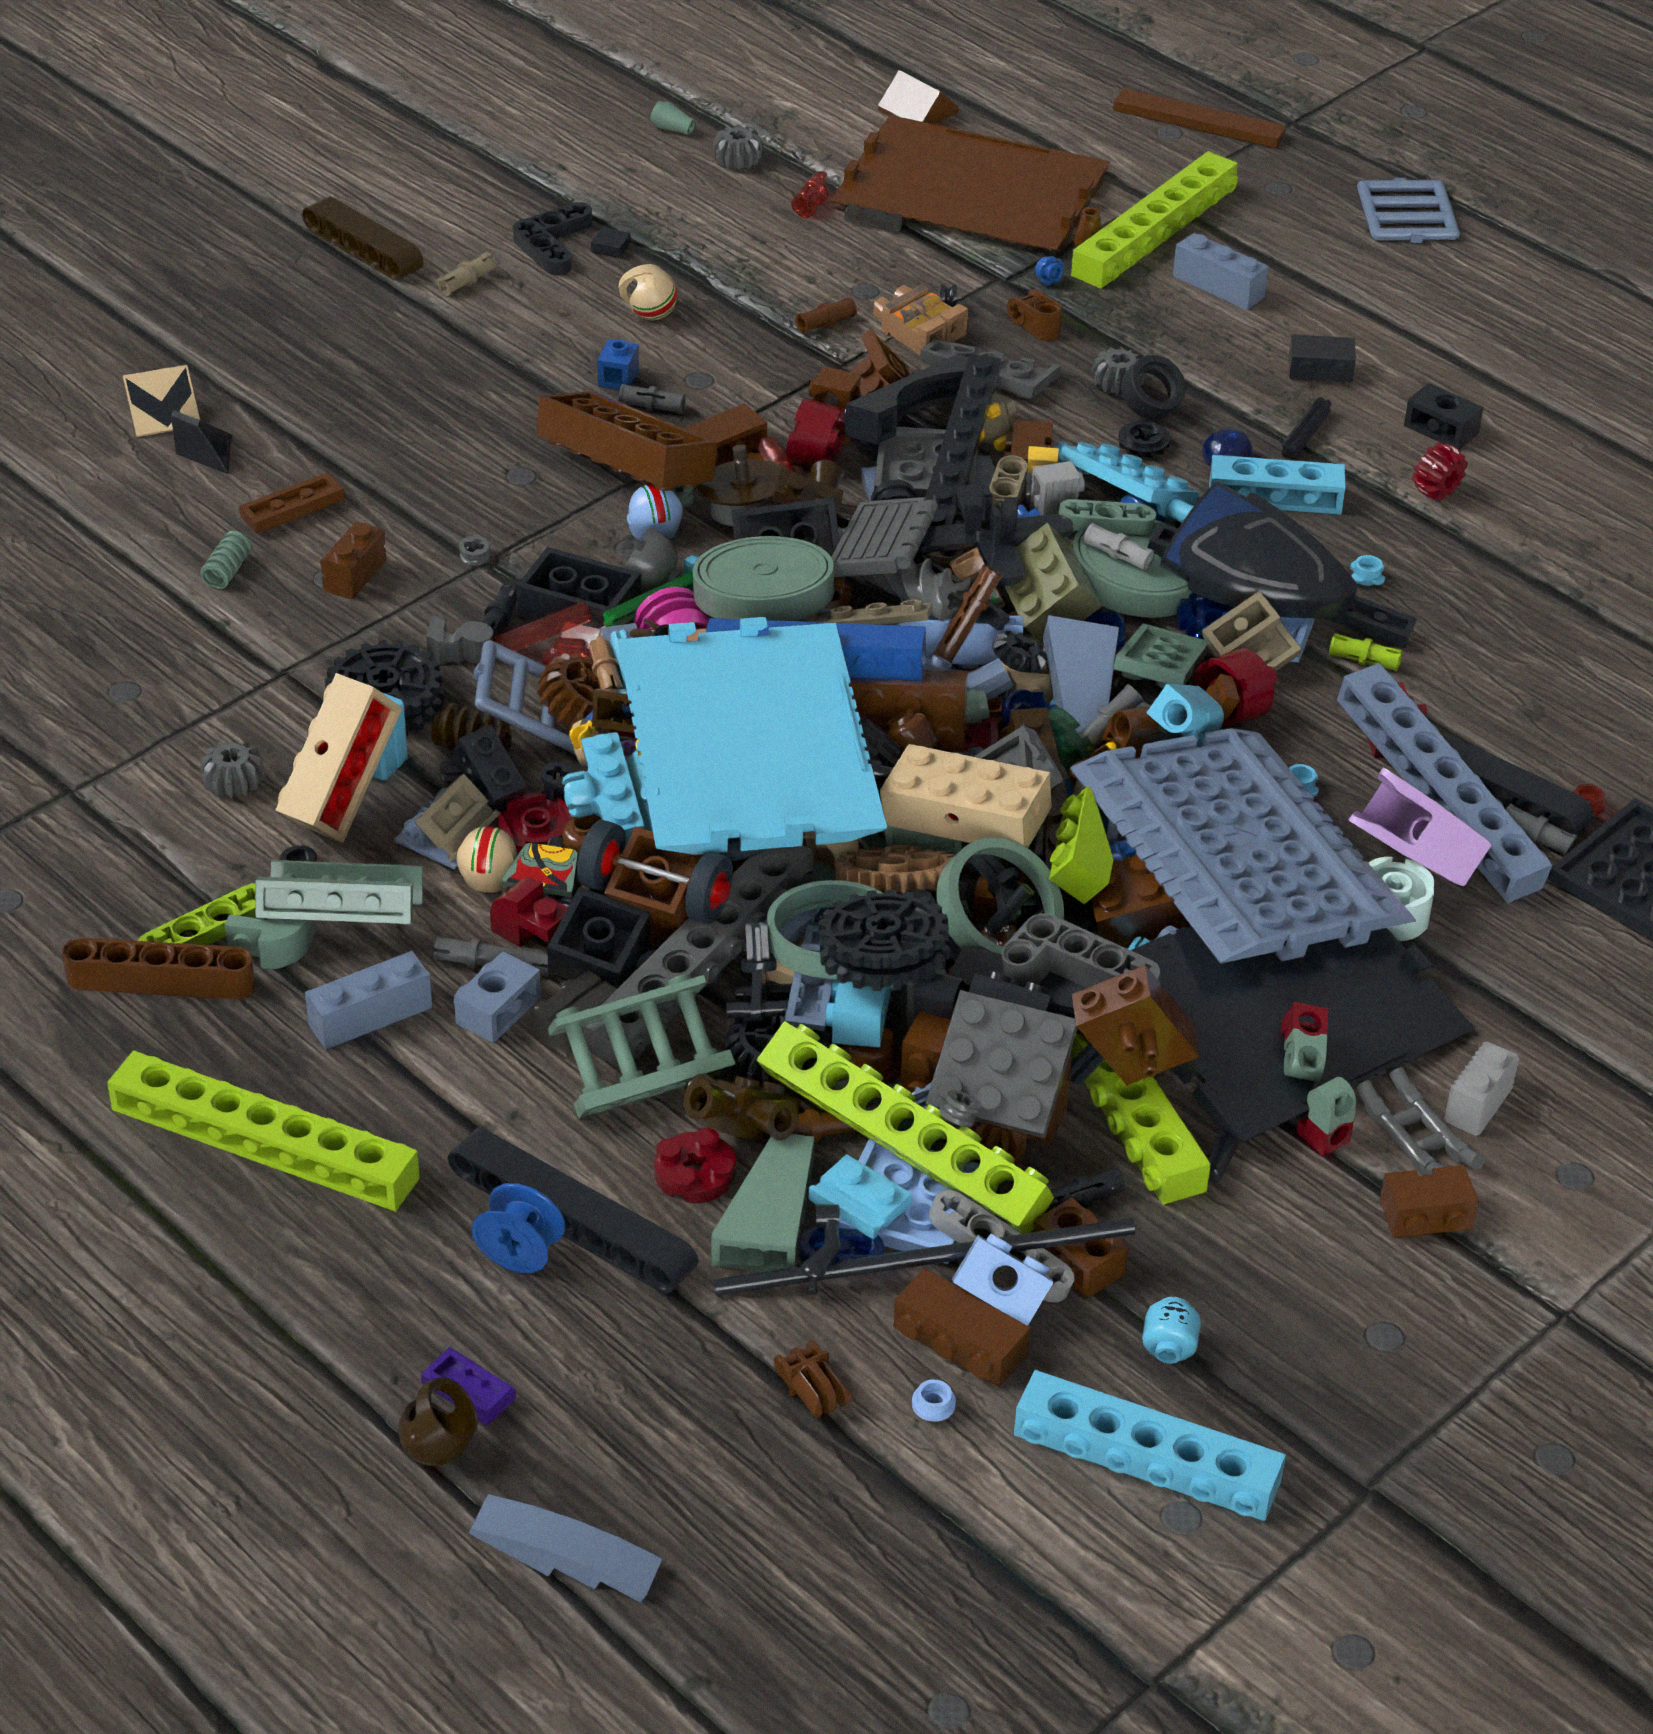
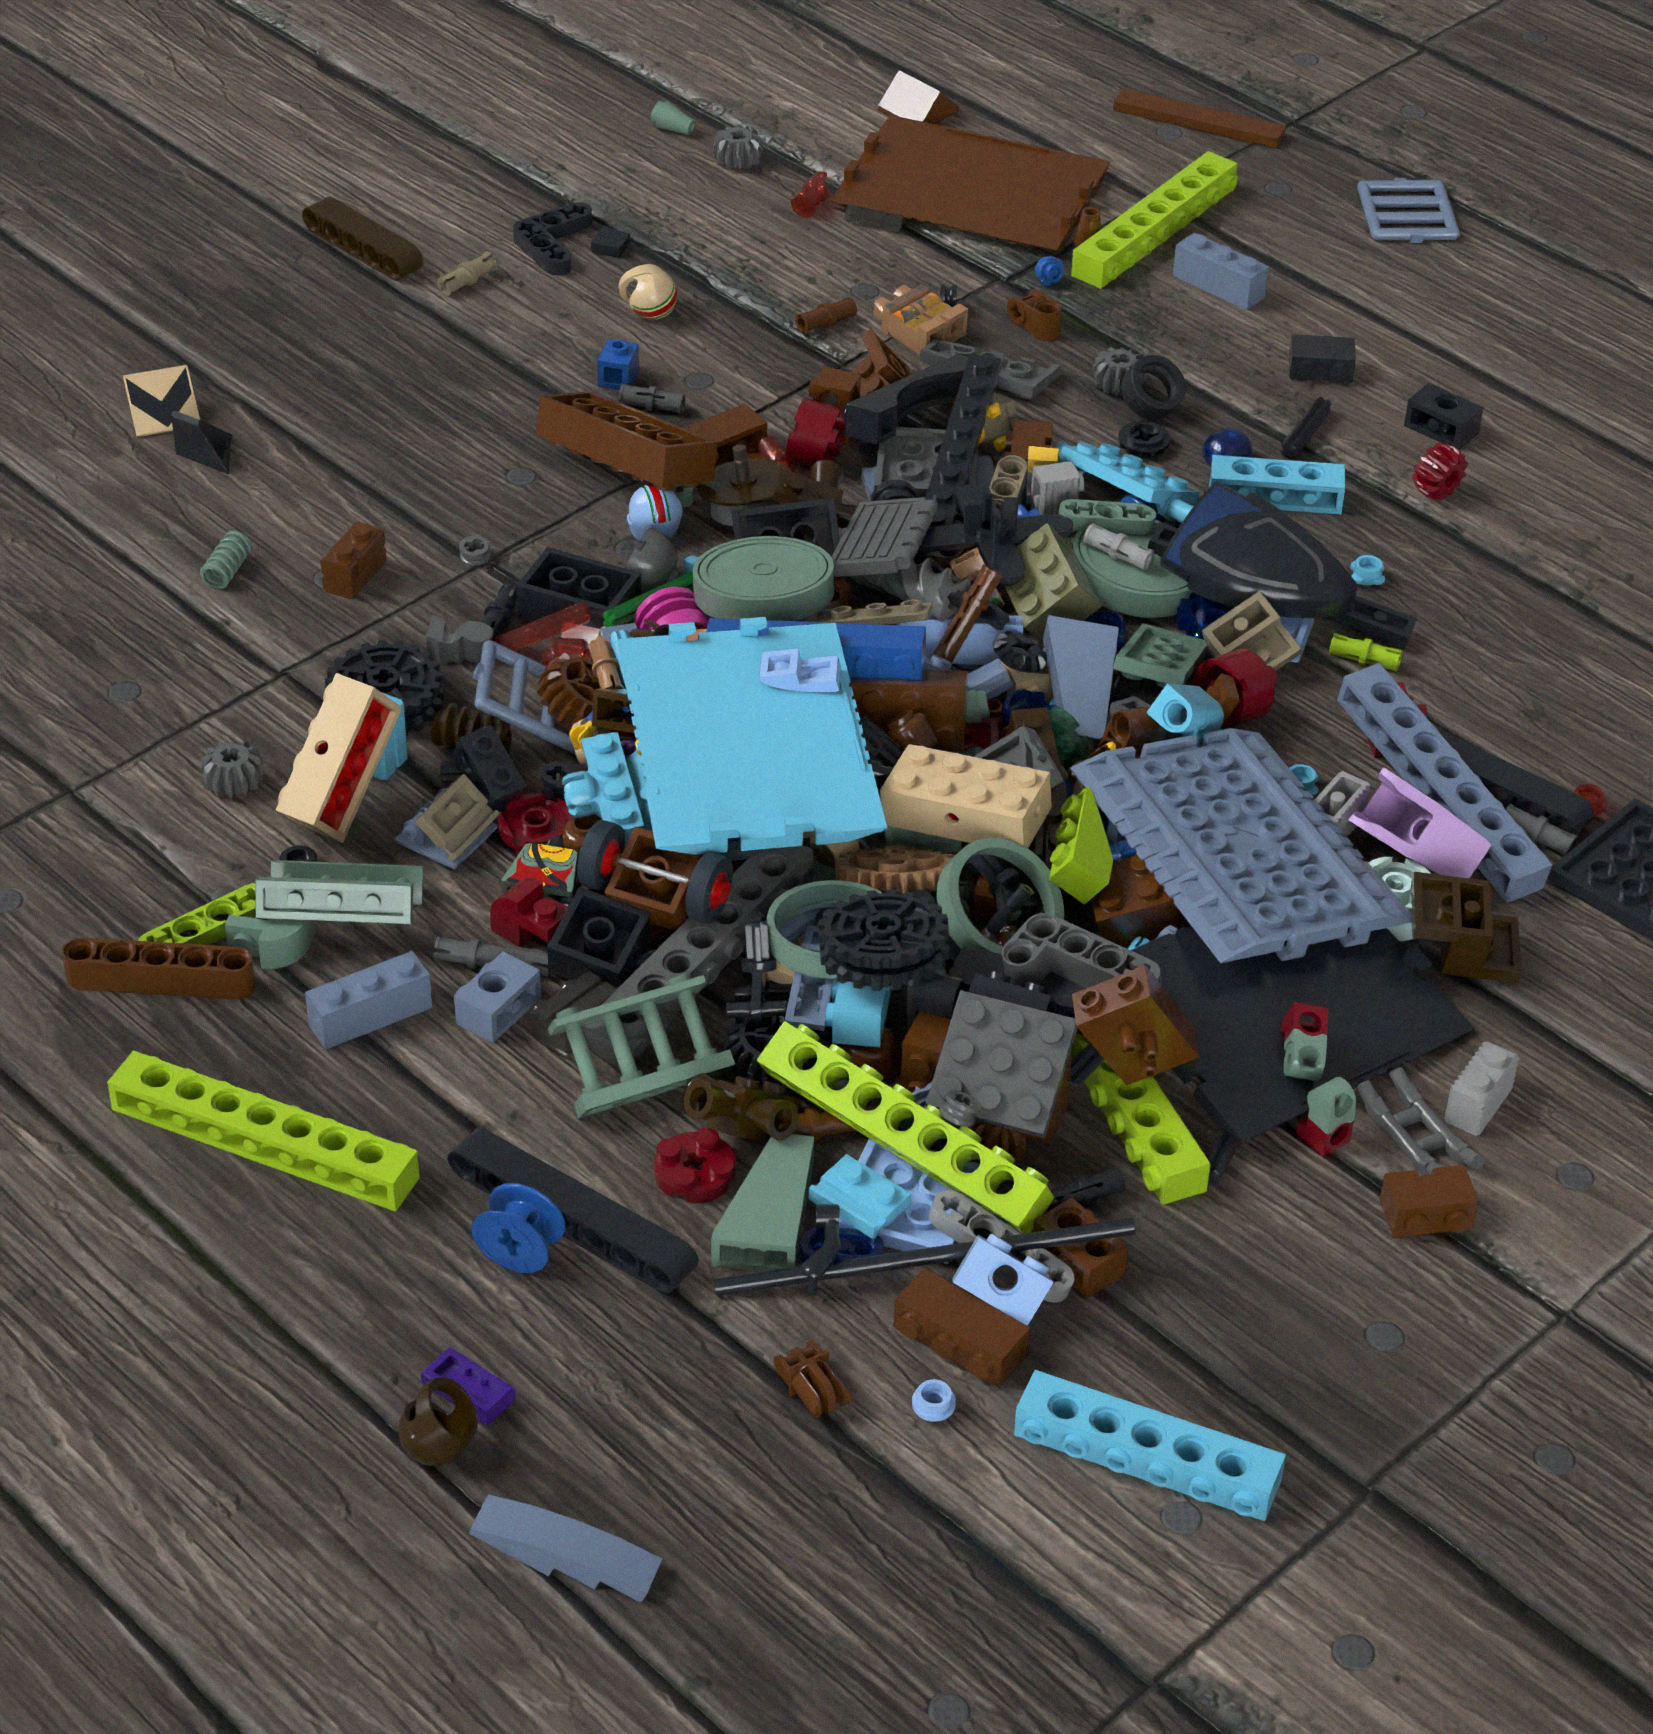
reddish brown plate [239,473,345,534] -> none
tan helmet [456,826,517,893] -> none
dark grey pin [1076,684,1144,752] -> none
medium azure head [1142,1297,1201,1364] -> none
none -> light blue slope [759,648,841,692]
none -> light grey brick [1314,771,1370,838]
none -> dark brown bracket [1411,872,1522,983]

